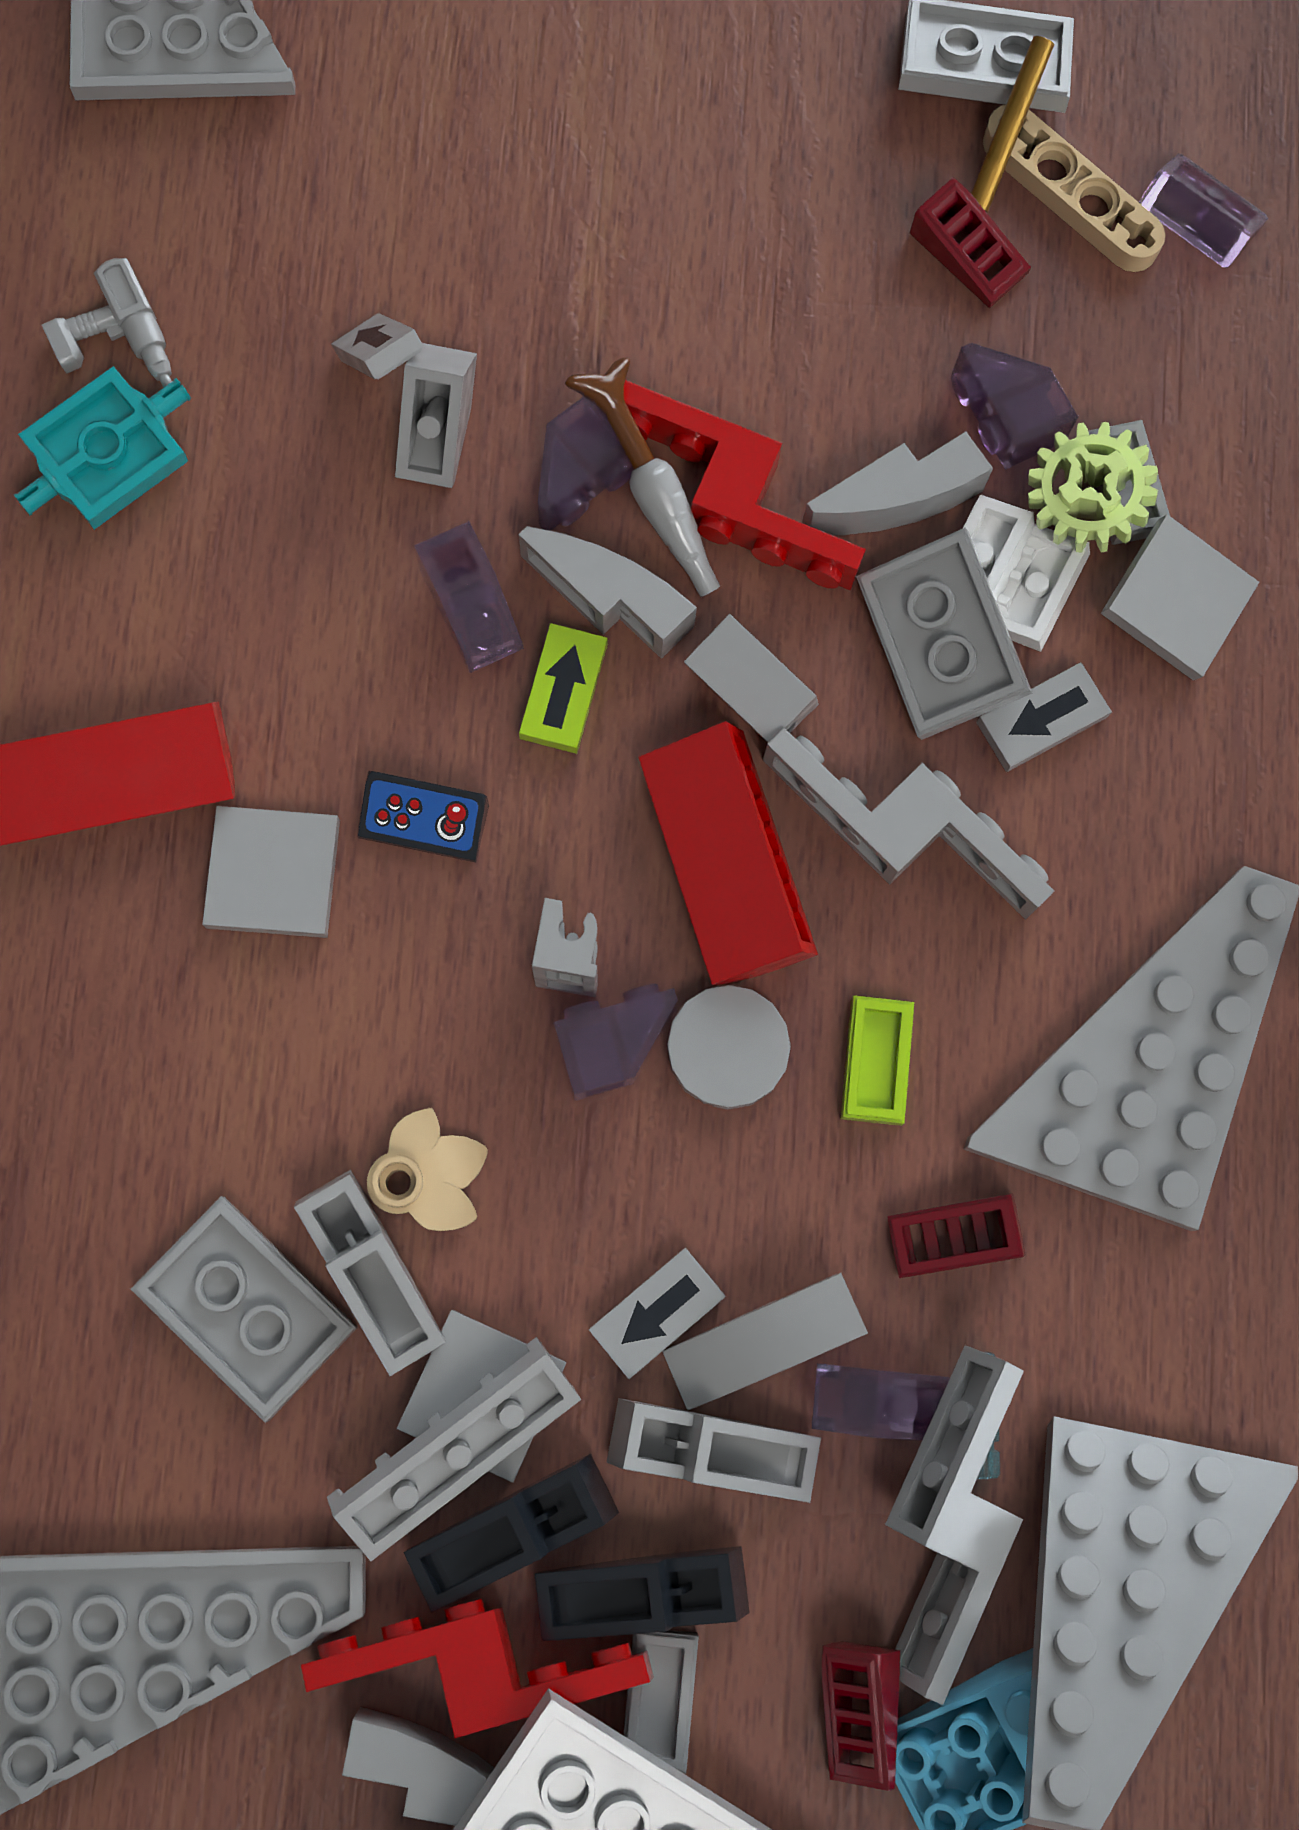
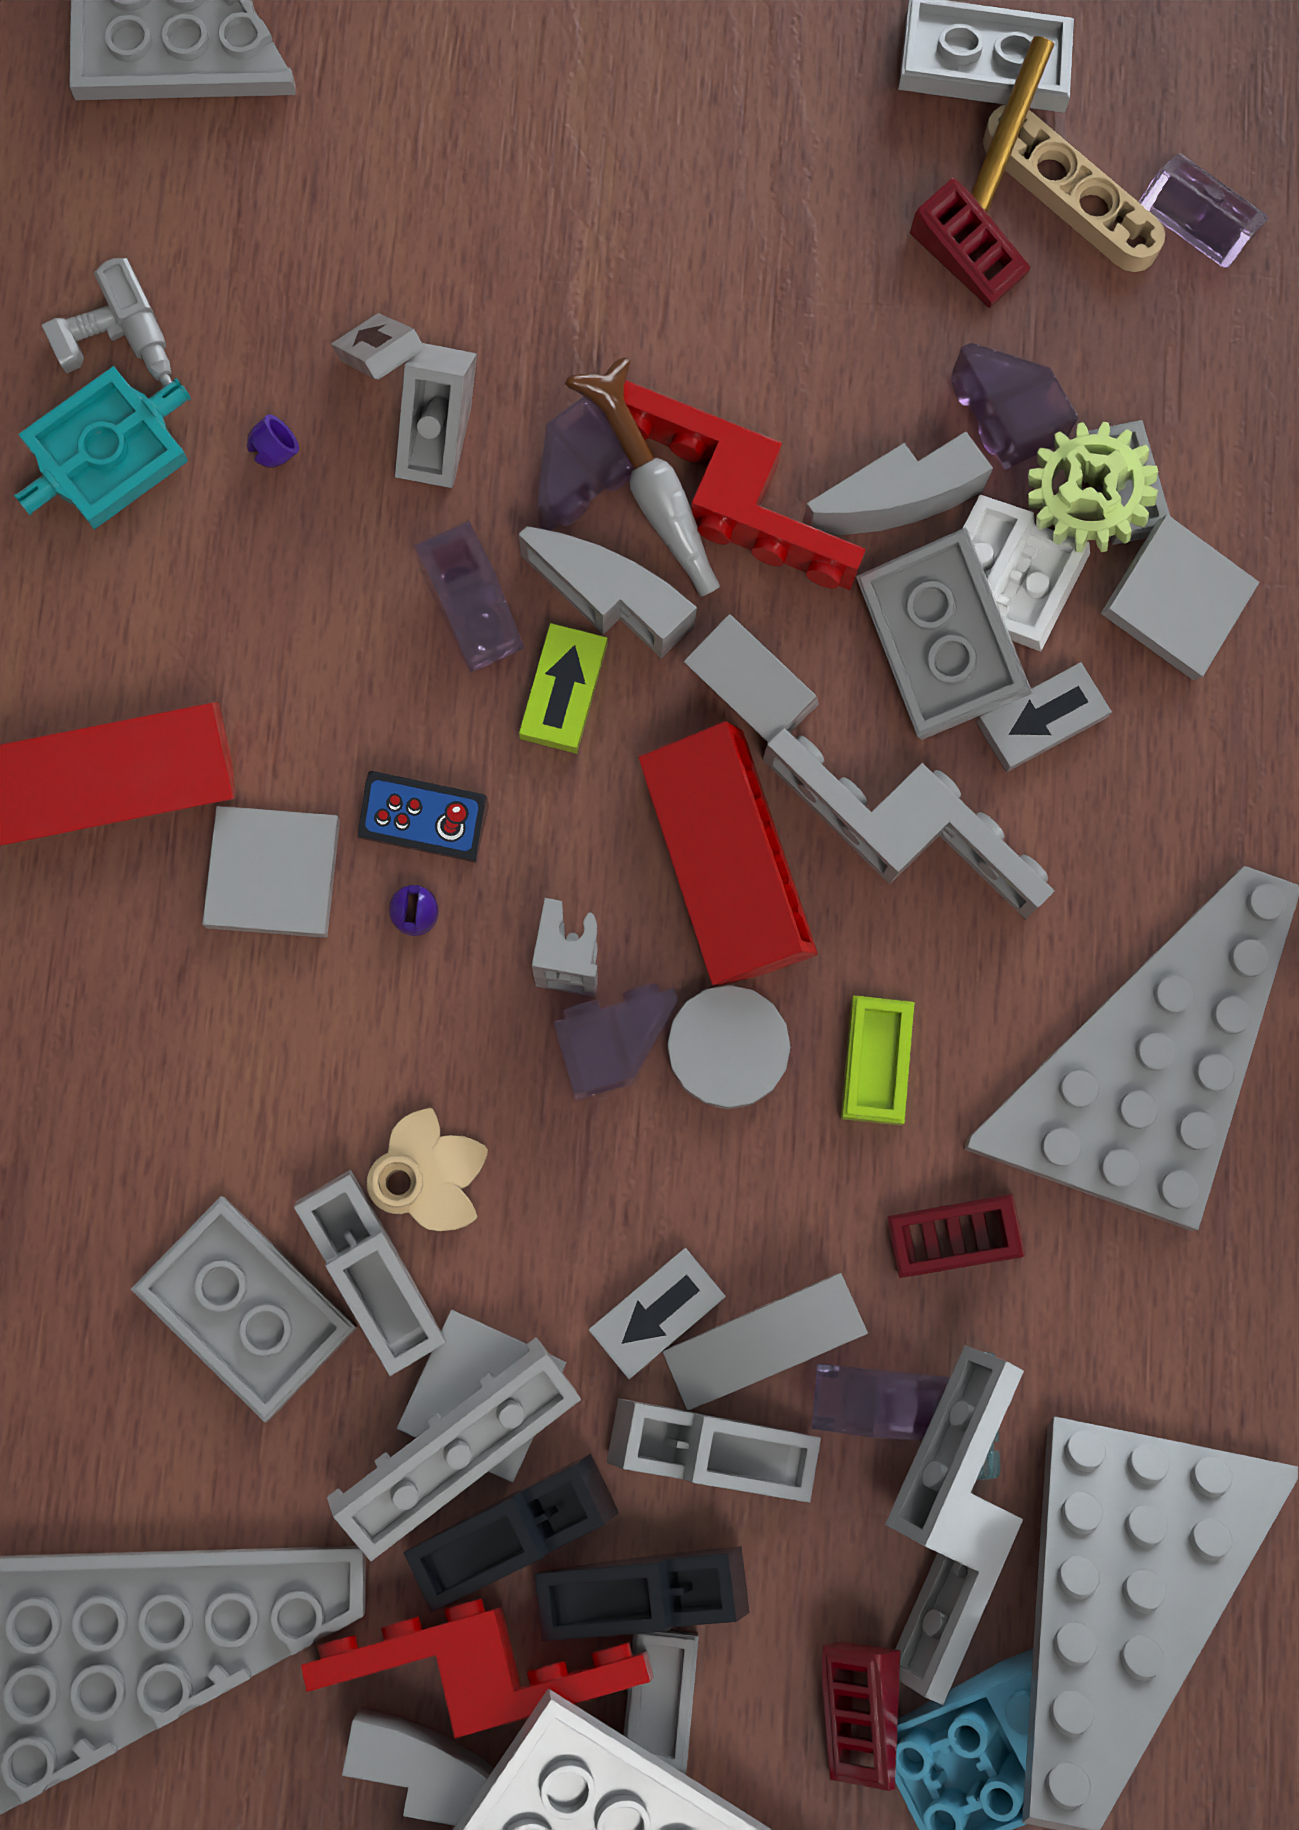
none -> dark purple hinge [246,414,299,468]
none -> dark purple hinge [389,885,439,936]

